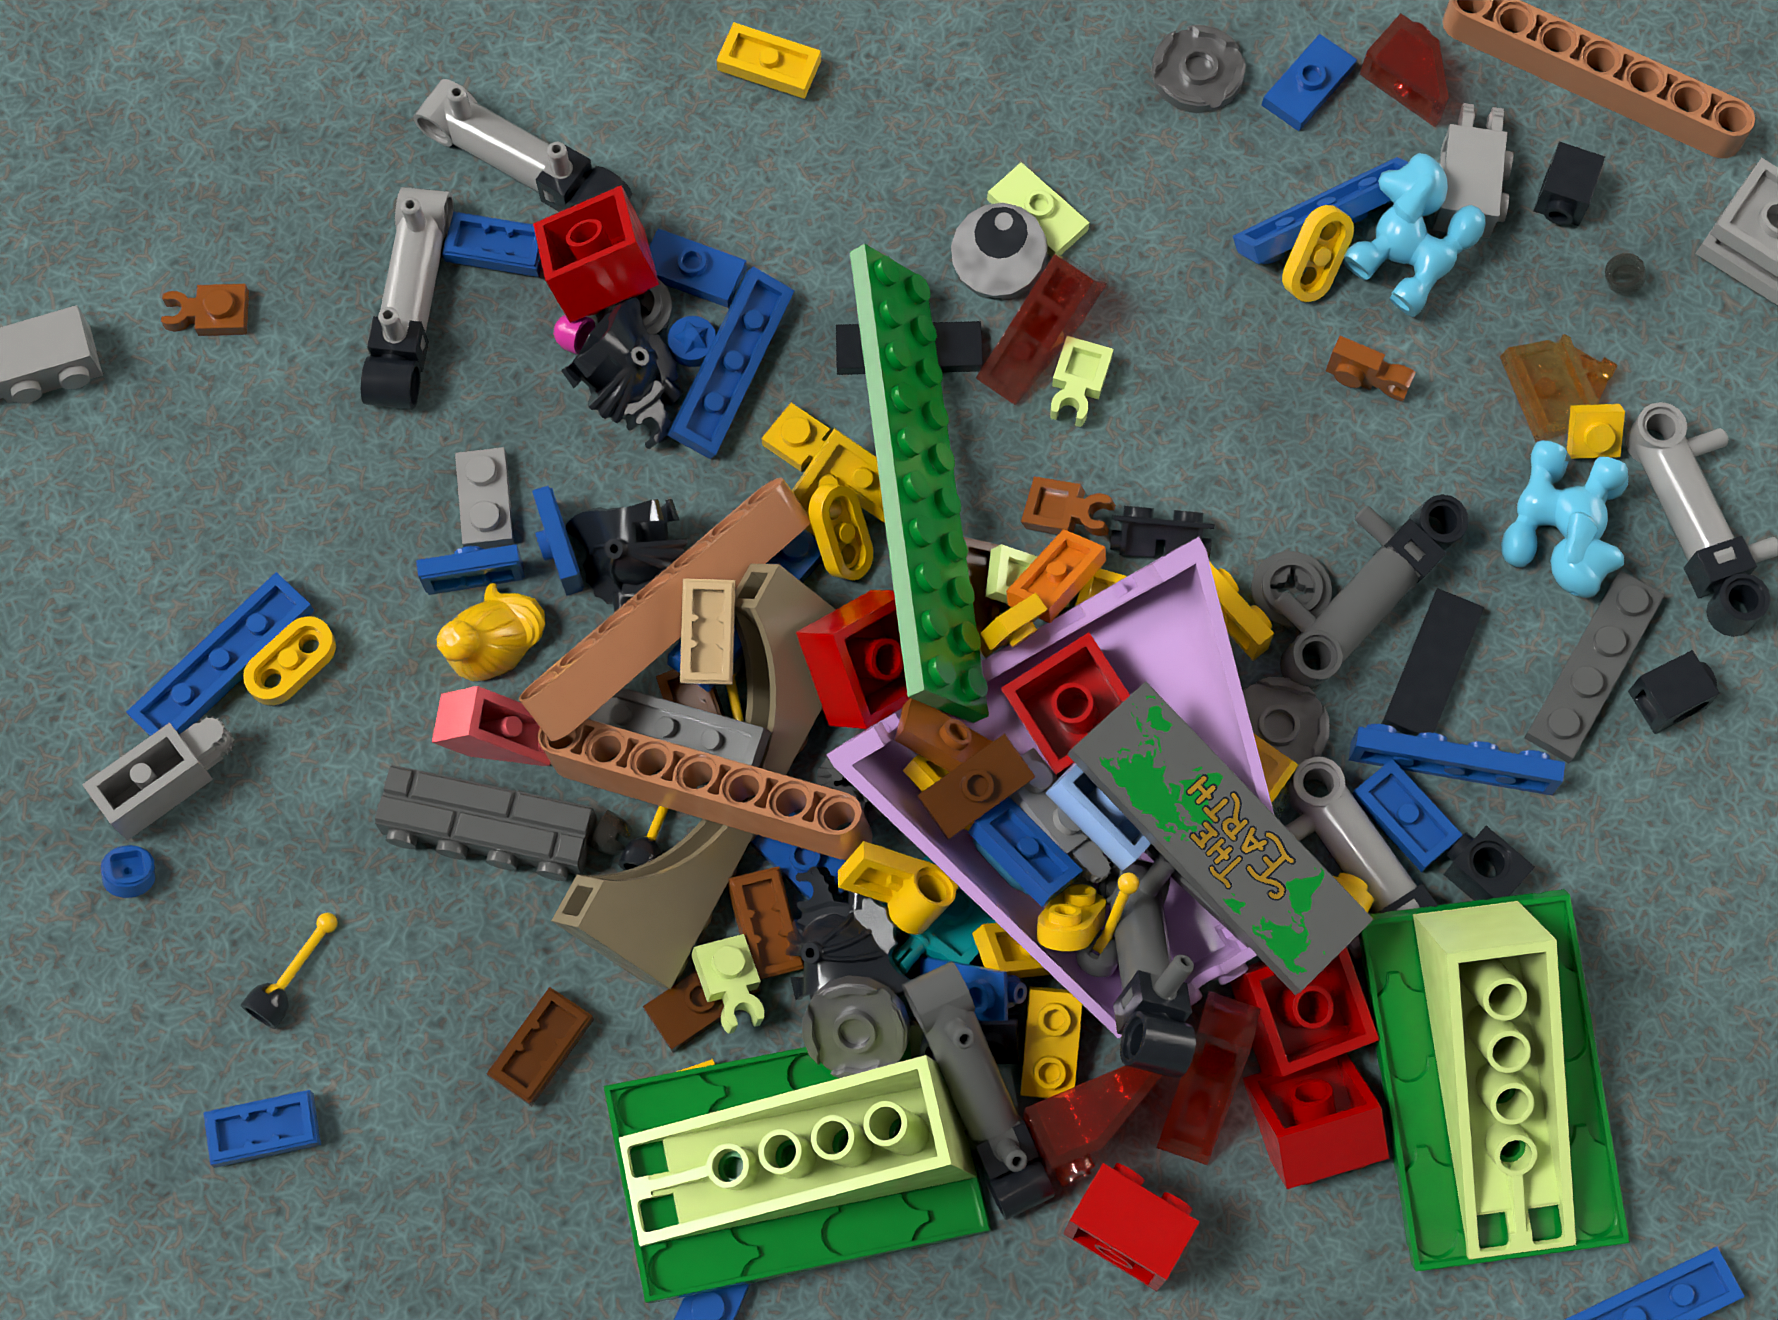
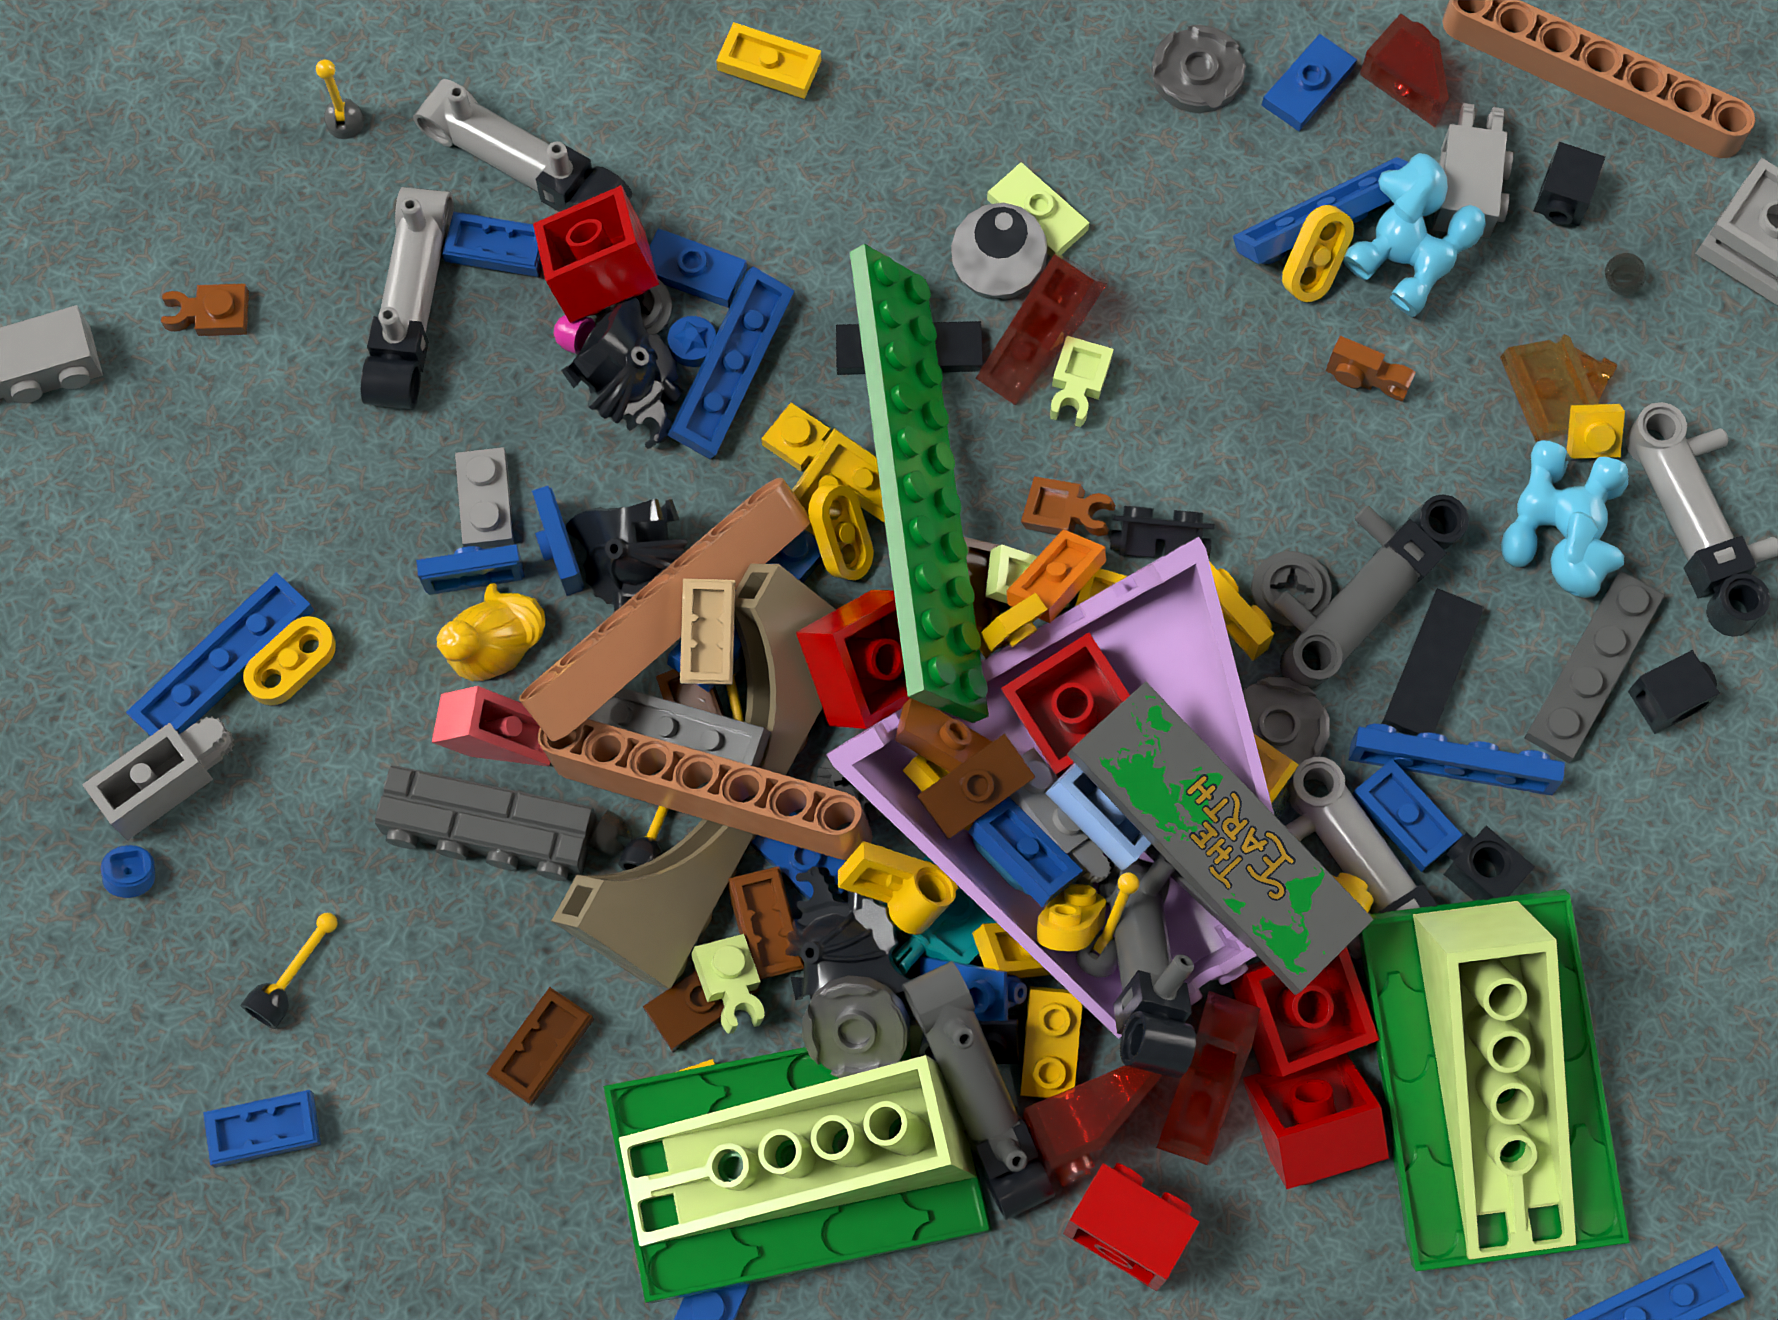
none -> hinge [316,59,364,139]

